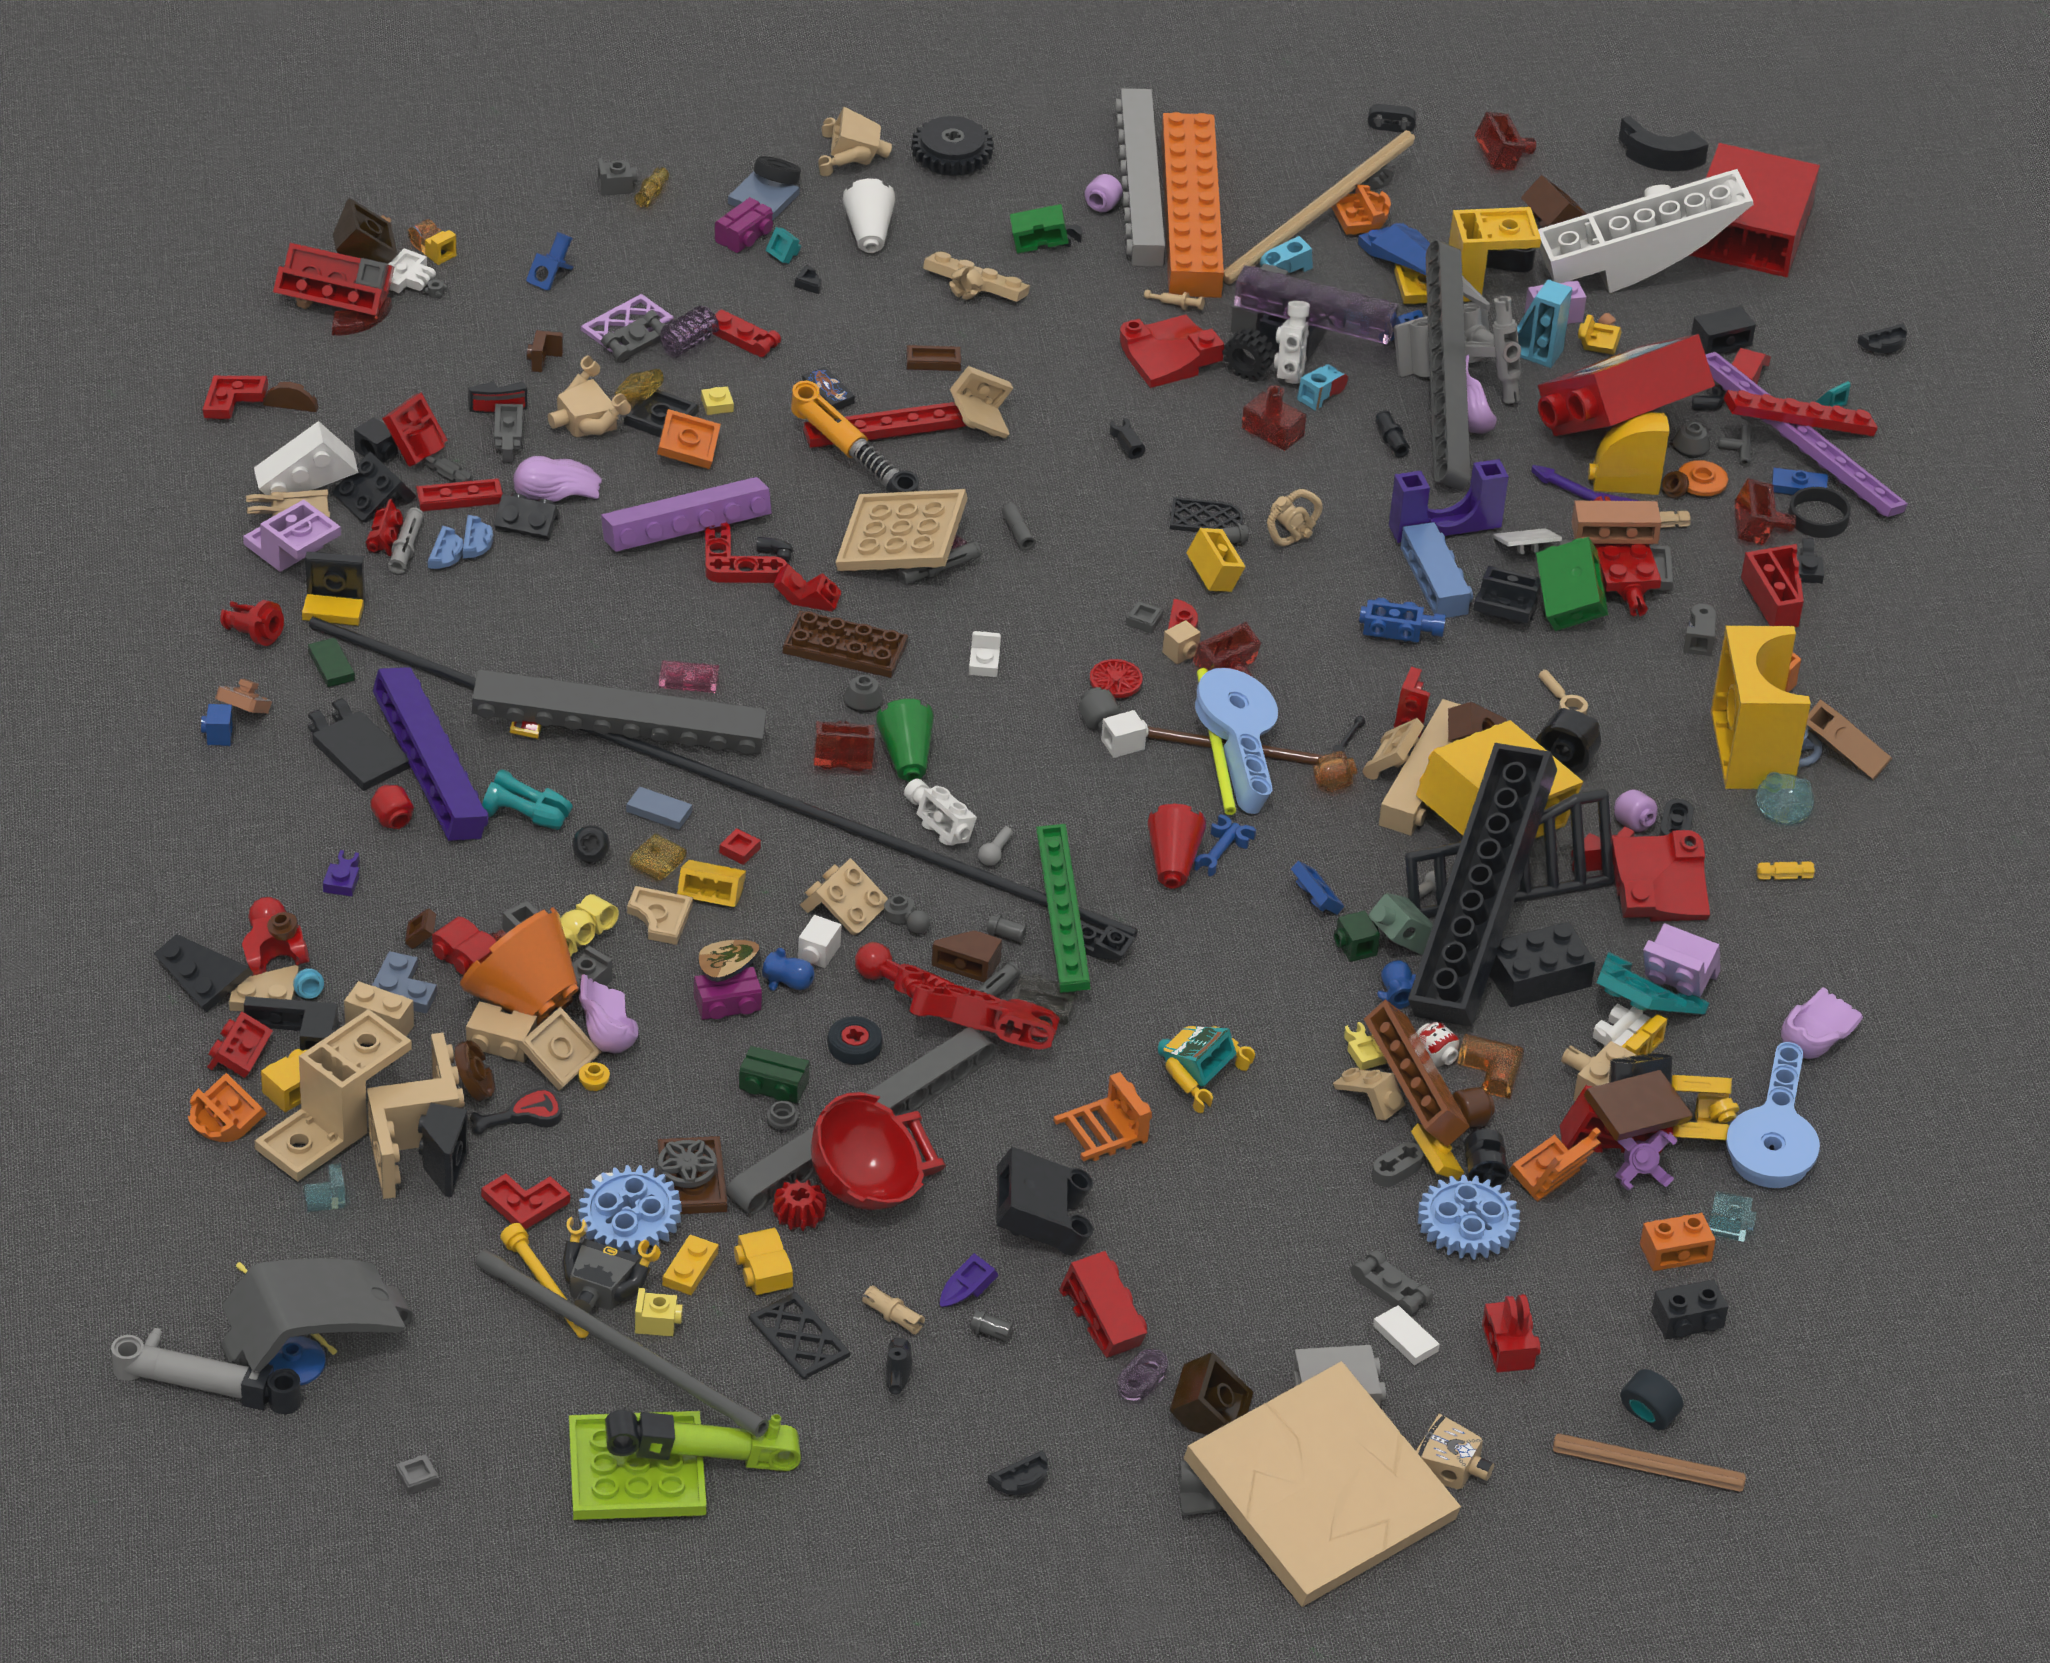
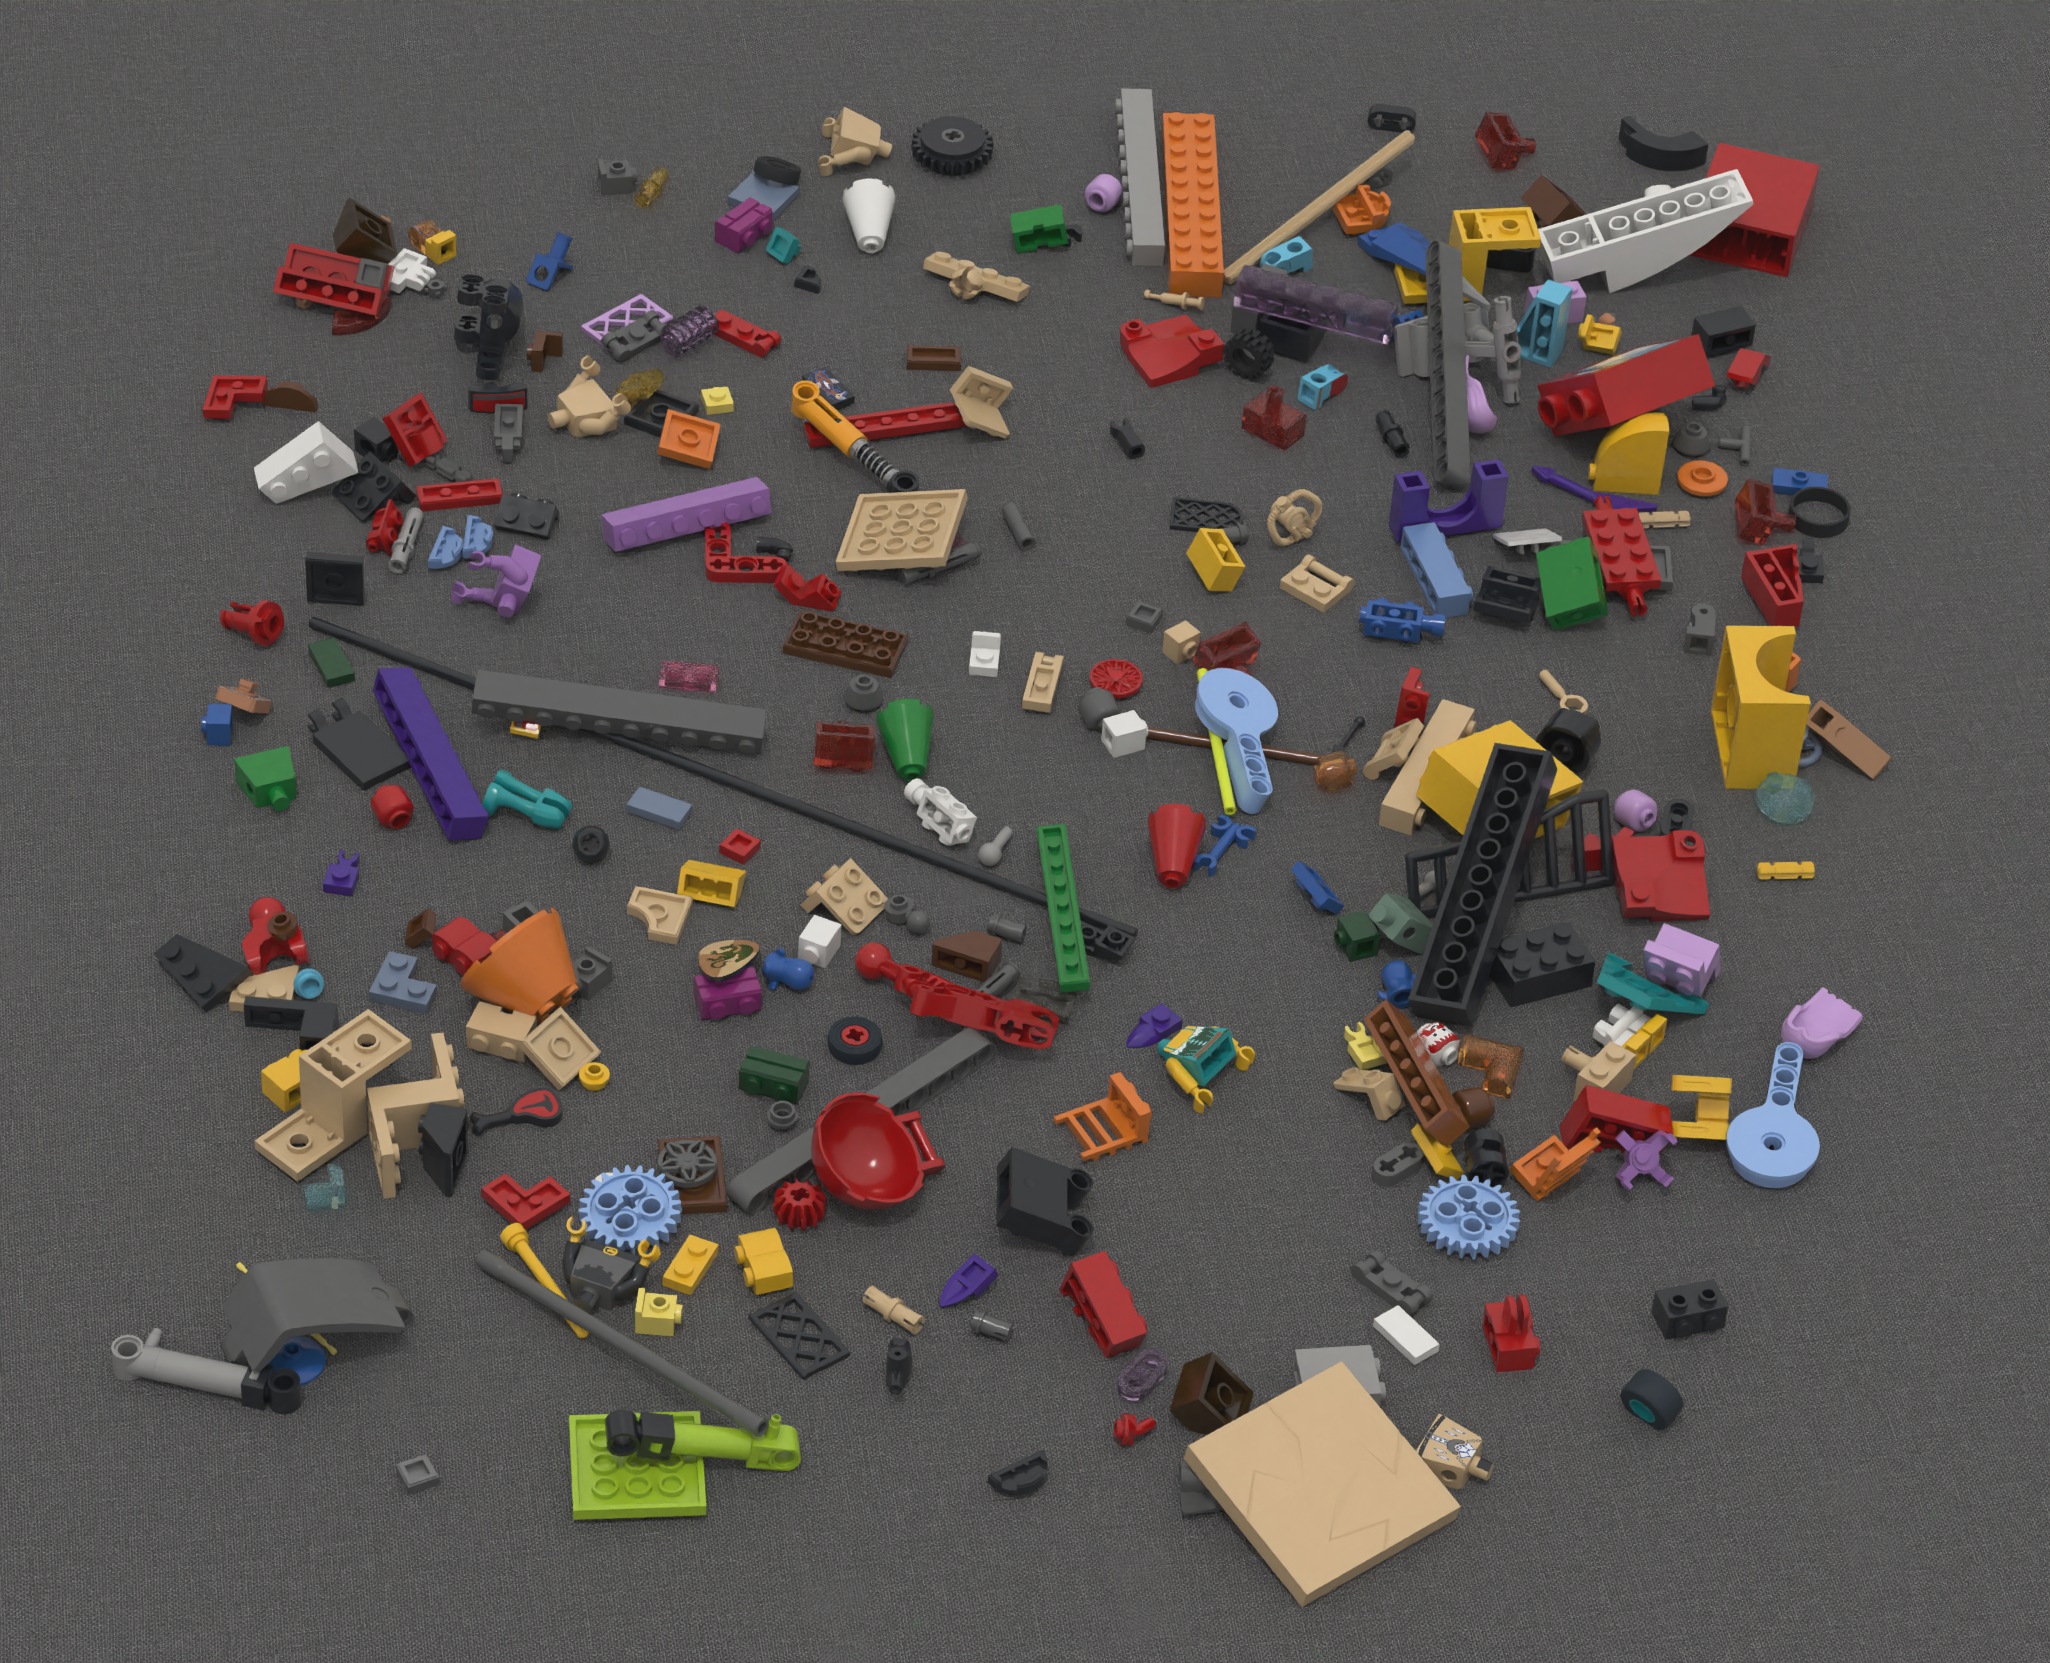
orange slope [188,1073,267,1142] -> none
red bracket [207,1011,273,1078] -> none
lavender bracket [243,499,341,572] -> none
tan arm [246,489,330,518] -> none
yellow tile [302,594,364,626] -> none
tan brick [344,981,414,1037] -> none
reddish brown tile [454,1040,495,1101] -> none
lavender hair [513,456,602,502] -> none
light yellow piece [560,894,619,957] -> none
lavender hair [579,974,638,1054] -> none
clear yellow piece [629,834,687,881] -> none
red plate [1168,599,1198,629] -> none
white brick [1274,301,1310,384] -> none
reddish brown brick [1448,702,1507,743] -> none
medium nougat axle [1553,1433,1746,1492] -> none
nougat brick [1571,501,1662,544] -> none
reddish brown tile [1584,1070,1693,1141] -> none
black beam [1609,1053,1673,1084] -> none
orange brick [1640,1213,1716,1271] -> none
reddish brown plate [1662,471,1689,498] -> none
medium lavender plate [1705,352,1908,517] -> none
yellow plate [1709,1098,1740,1124] -> none
clear light blue brick [1709,1191,1757,1242] -> none
red plate [1723,390,1878,437] -> none
teal slope [1816,381,1851,407] -> none
black plate [1857,323,1907,353] -> none
none -> green torso [234,746,296,811]
none -> medium lavender torso [451,545,541,617]
none -> black piece [454,274,524,380]
none -> tan plate [1022,651,1064,713]
none -> red plate [1114,1413,1156,1446]
none -> dark purple plate [1126,1003,1182,1048]
none -> tan plate [1279,554,1355,613]

